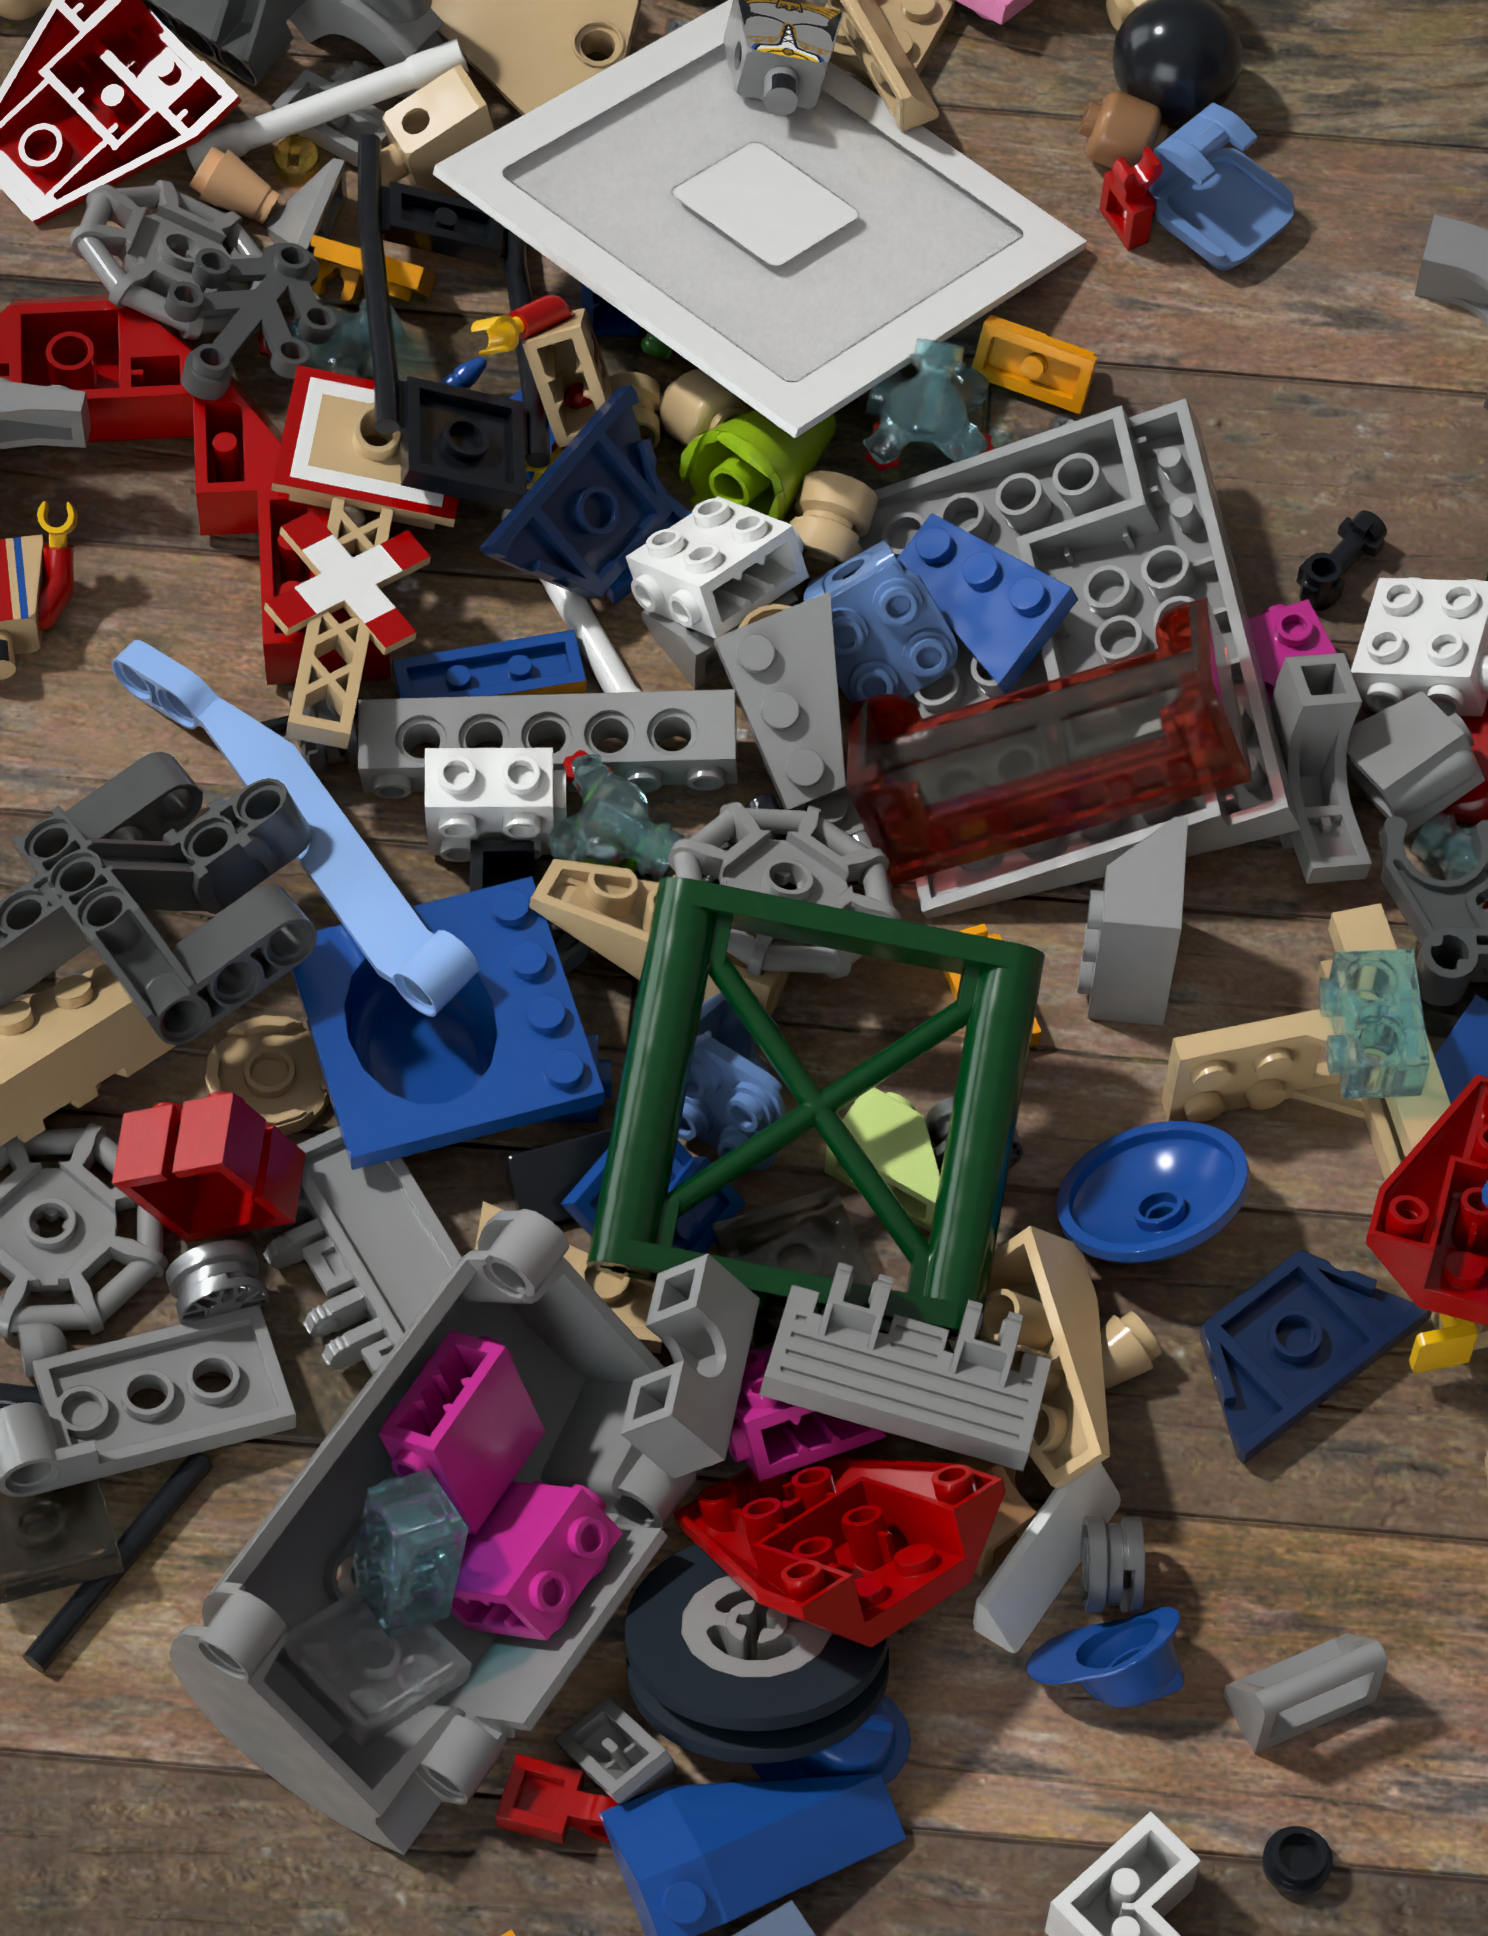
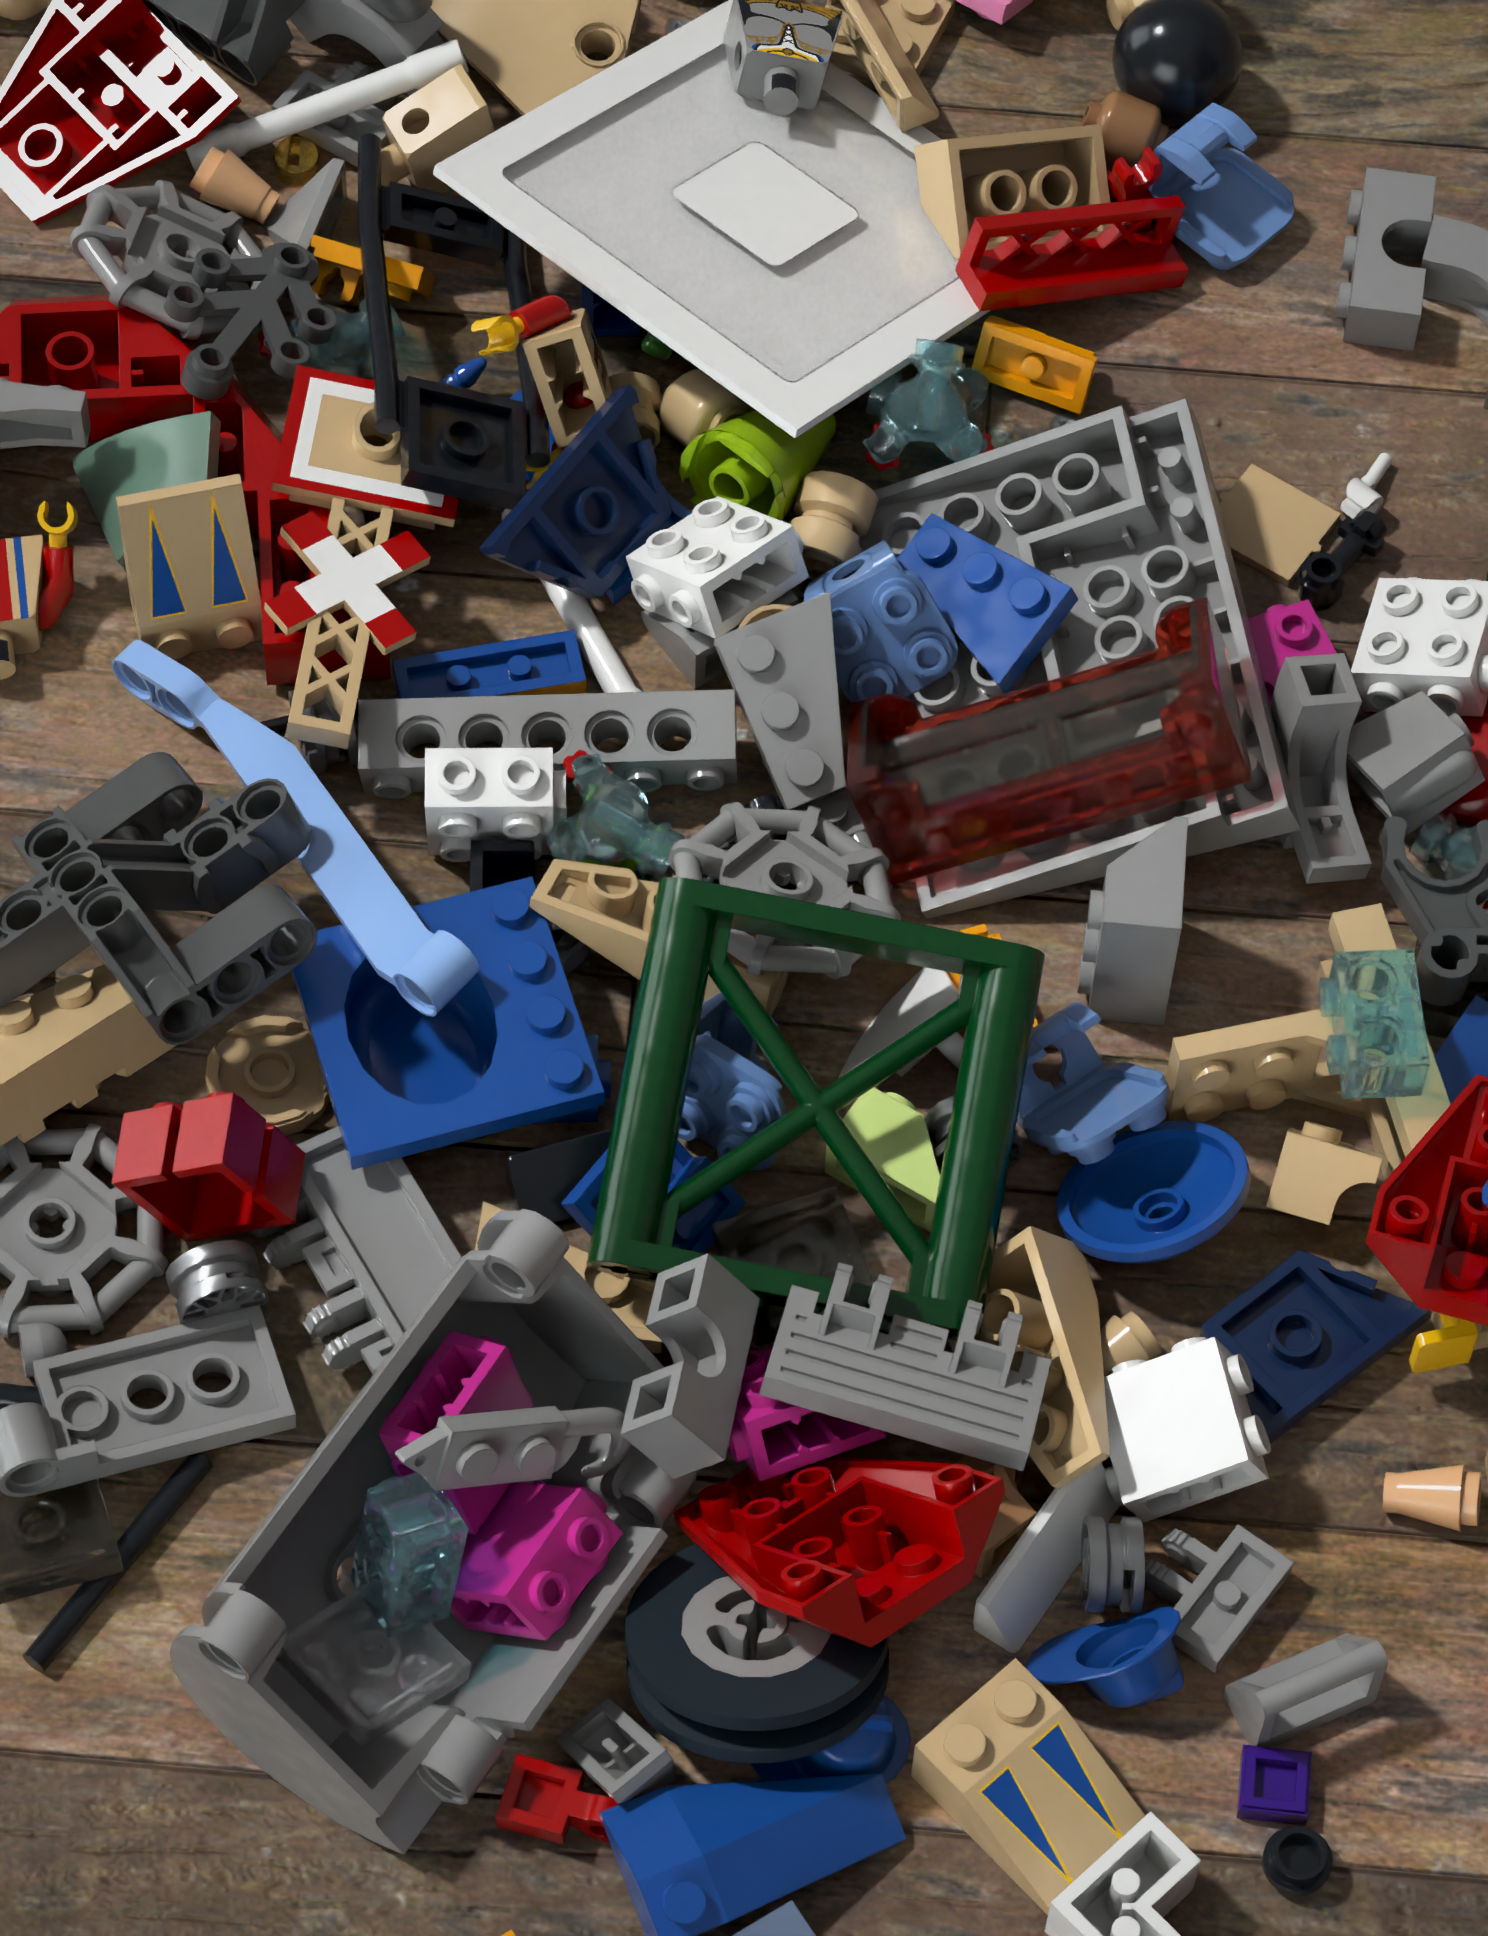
none -> sand green slope [72,411,221,567]
none -> tan slope [116,474,263,660]
none -> light grey plate [395,1406,631,1491]
none -> white shield [839,967,964,1078]
none -> tan slope [911,1658,1146,1915]
none -> tan slope [914,124,1113,259]
none -> red fence [955,195,1189,311]
none -> medium blue piece [1017,1002,1170,1165]
none -> white brick [1104,1337,1271,1522]
none -> light grey hinge [1145,1524,1294,1673]
none -> tan piece [1219,463,1341,587]
none -> dark purple tile [1236,1744,1312,1826]
none -> tan brick [1266,1121,1384,1225]
none -> light grey arch [1335,167,1437,351]
none -> white hand [1340,453,1393,519]
none -> light nougat cone [1383,1464,1482,1532]

